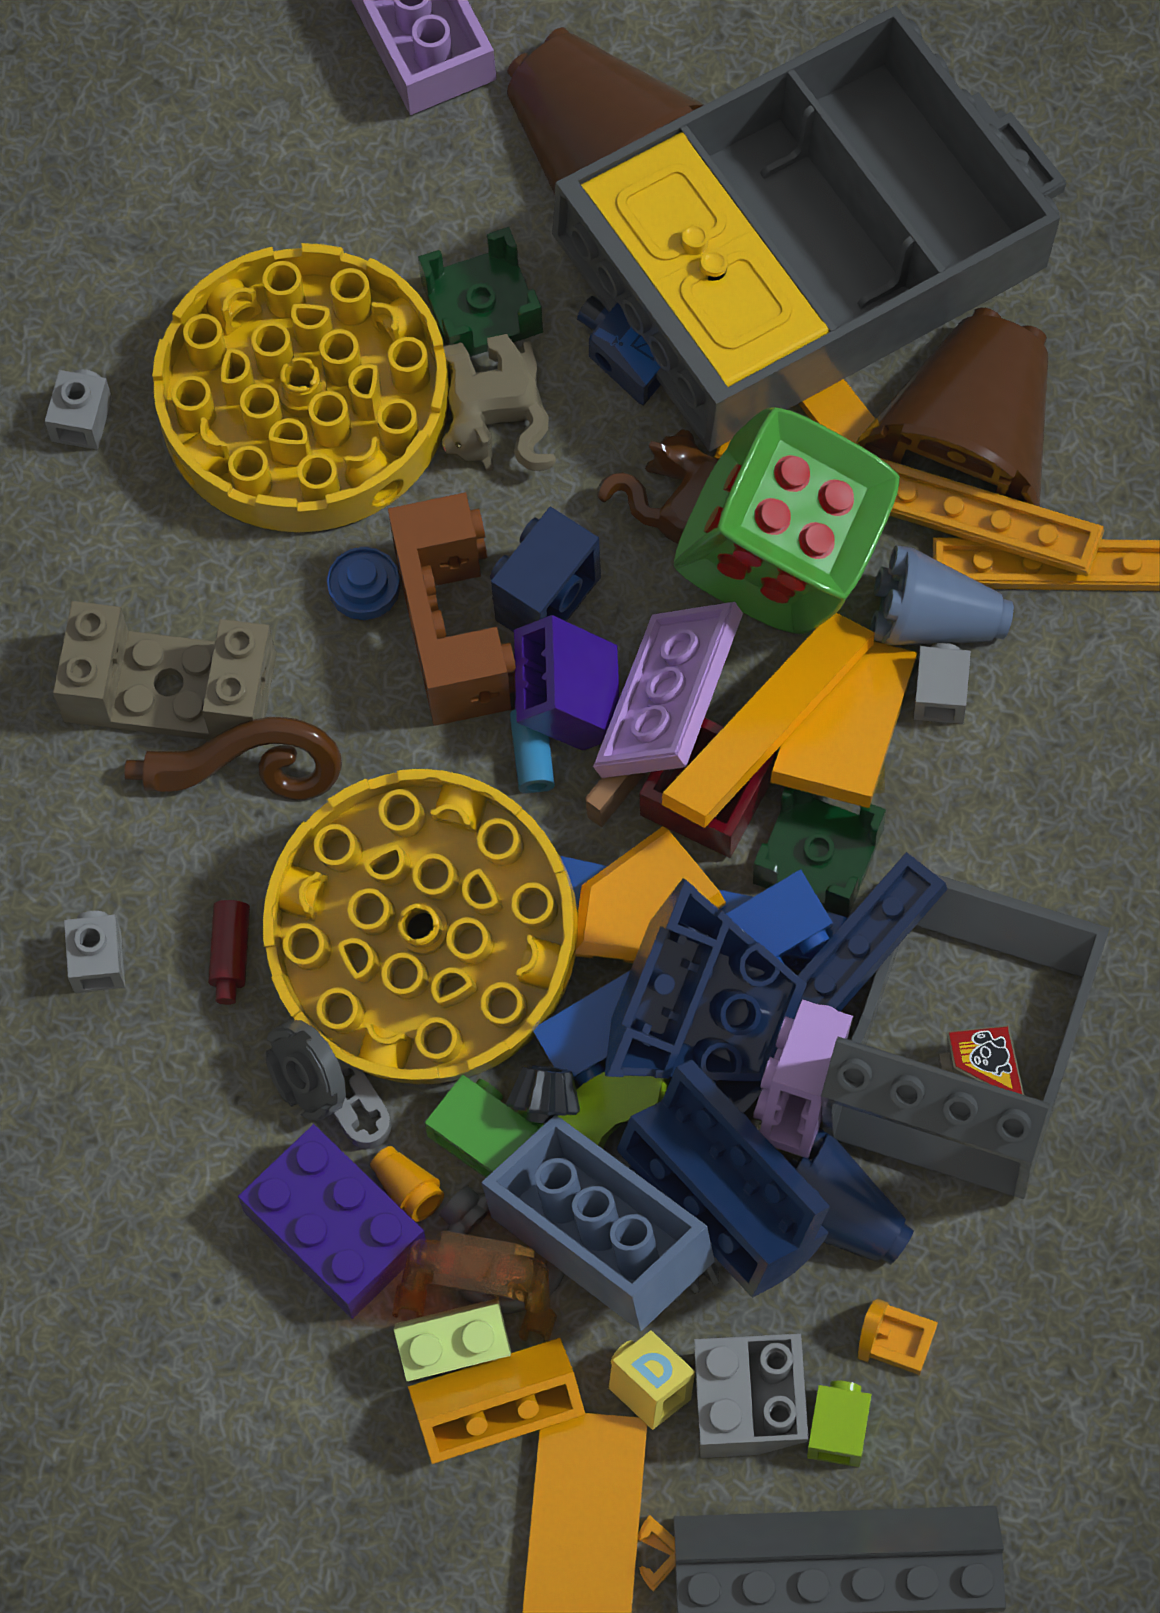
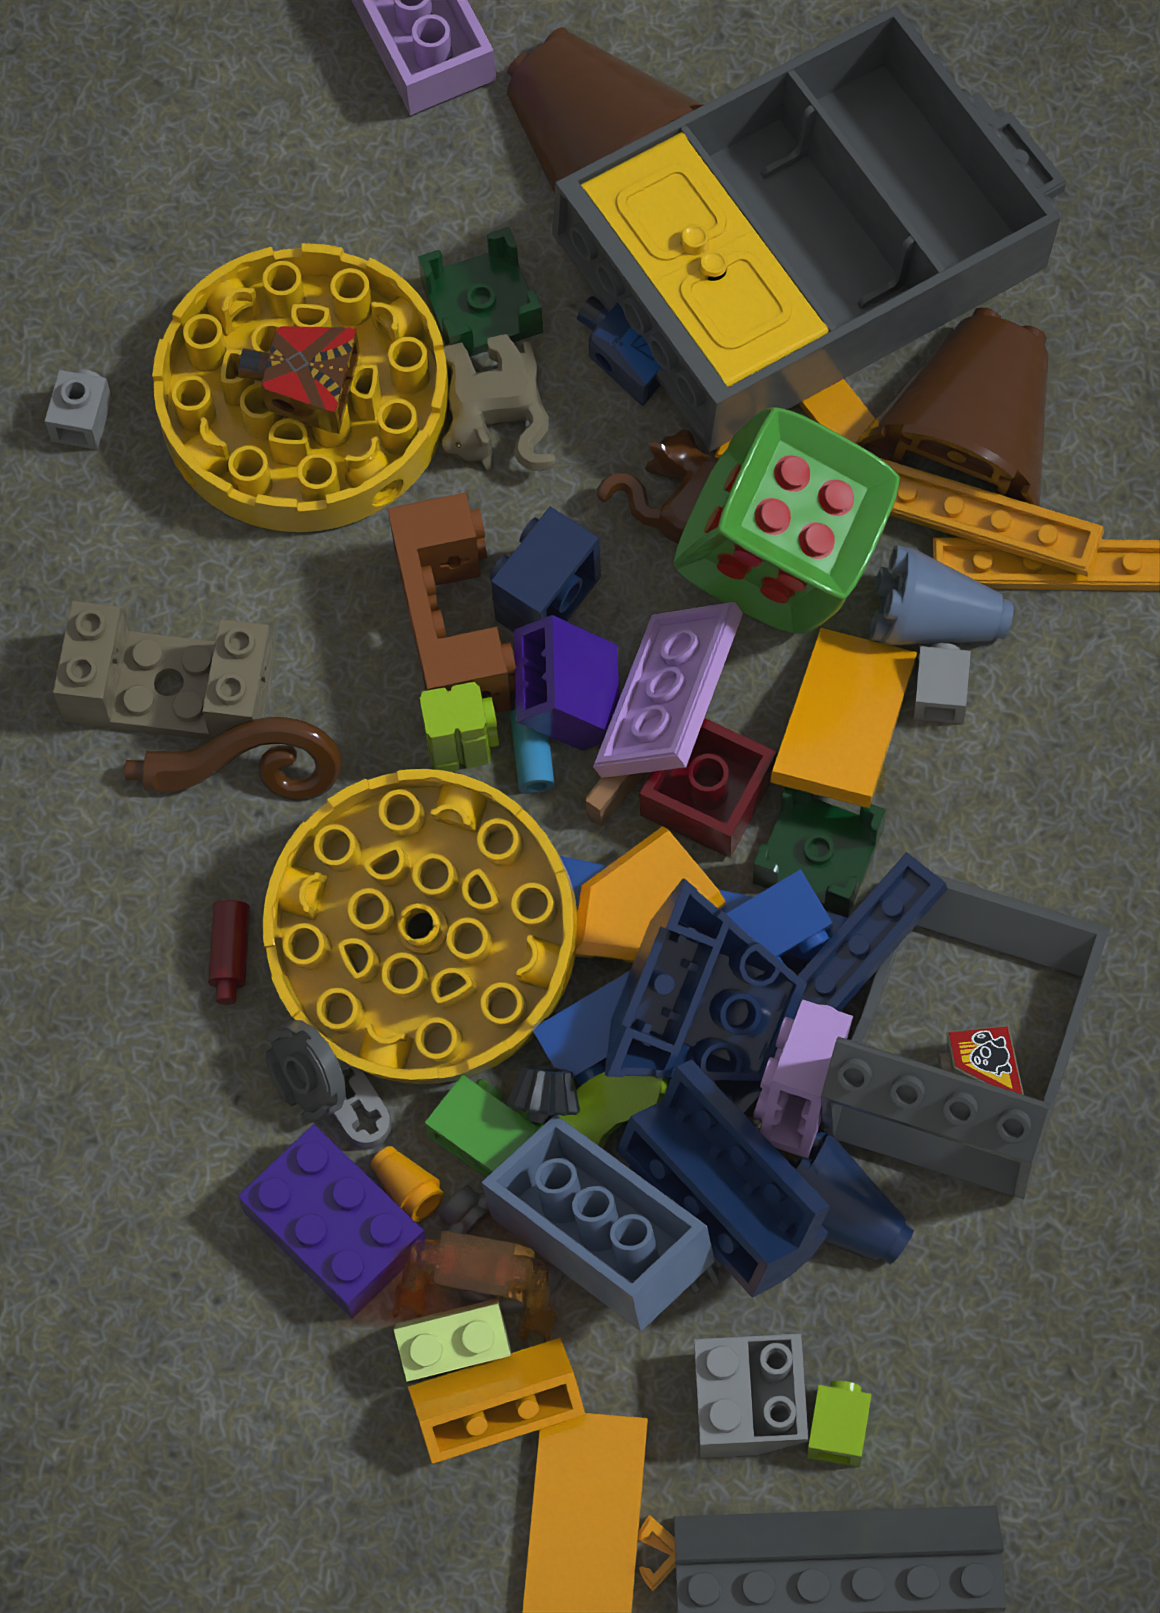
light grey brick [64,911,125,993] -> none
blue plate [327,547,401,620] -> none
light yellow brick [609,1330,695,1430] -> none
light orange tile [662,613,875,828] -> none
light orange tile [857,1299,938,1375] -> none
none -> torso [238,326,360,434]
none -> lime brick [419,682,499,772]

